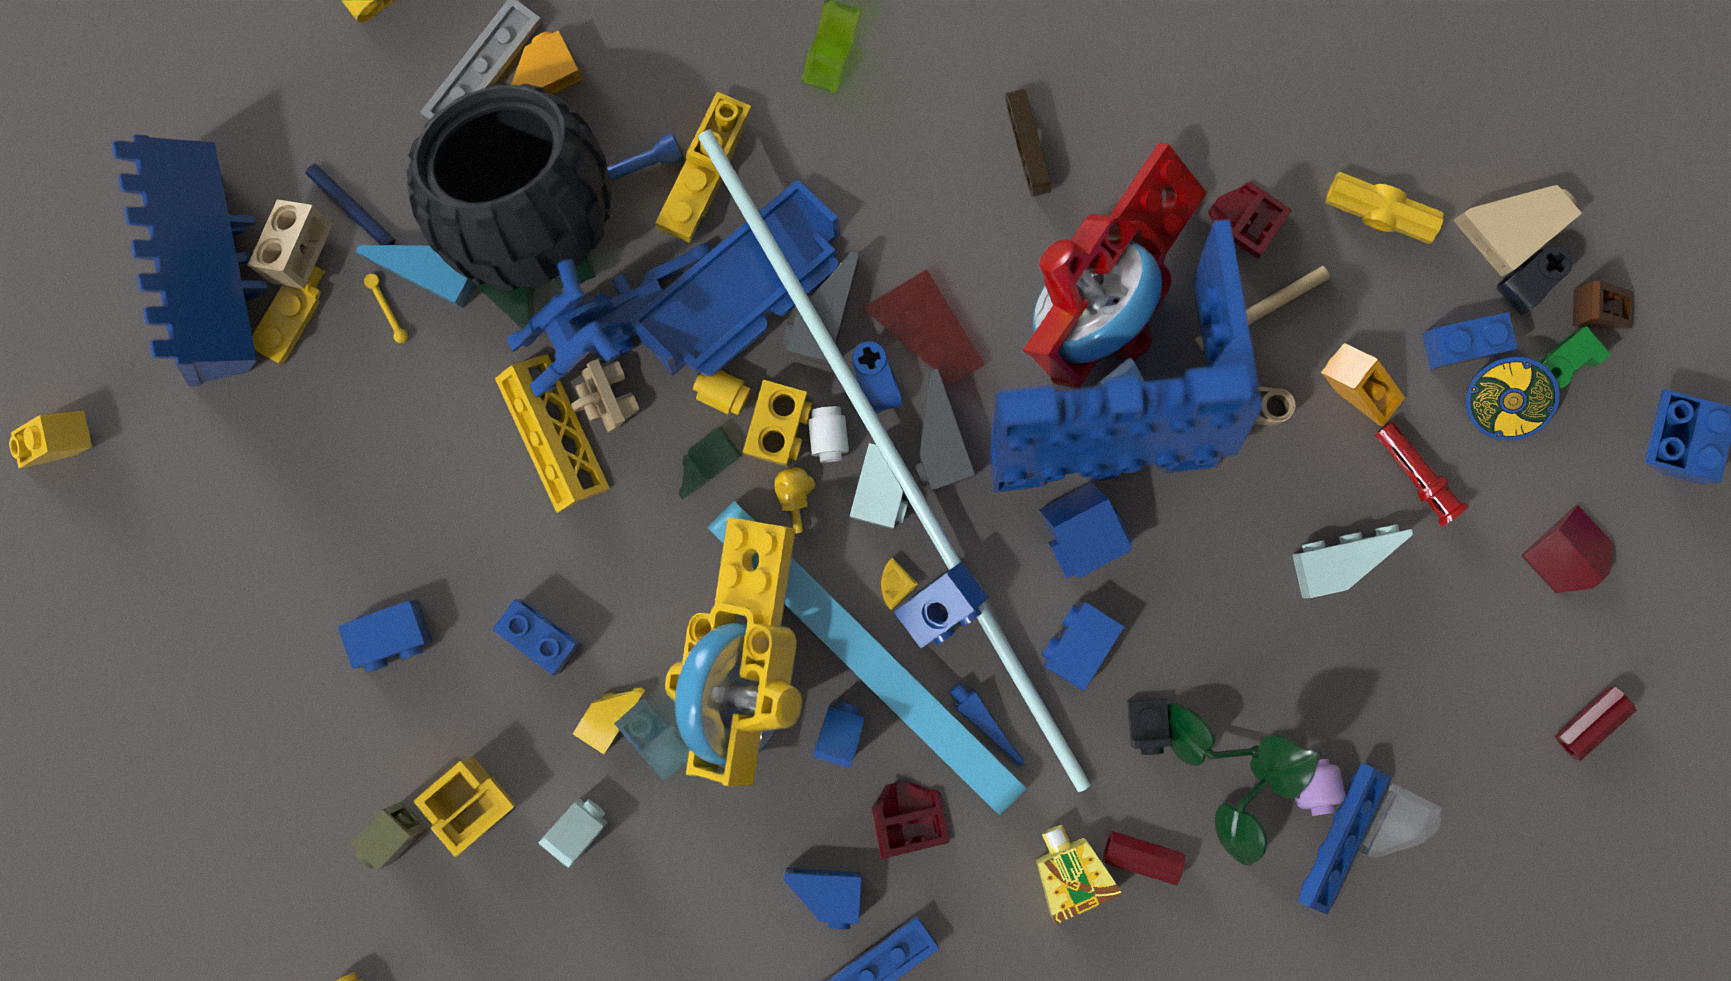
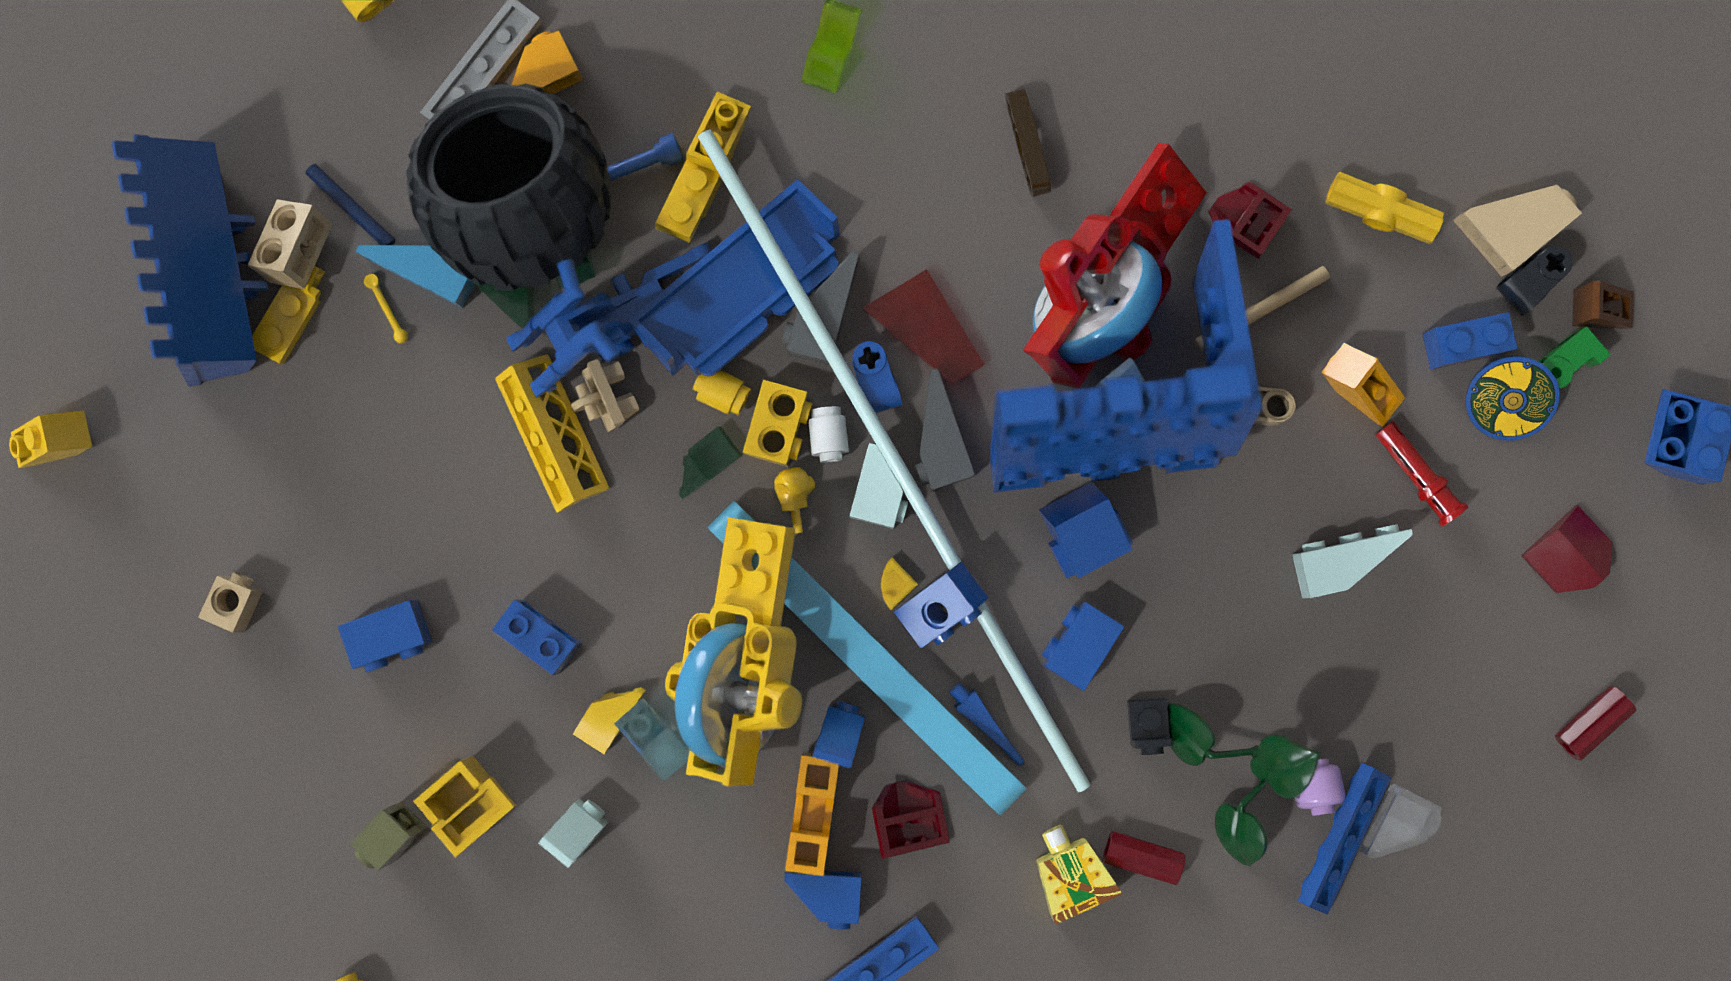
none -> tan brick [198,572,263,633]
none -> light orange arch [785,752,839,876]

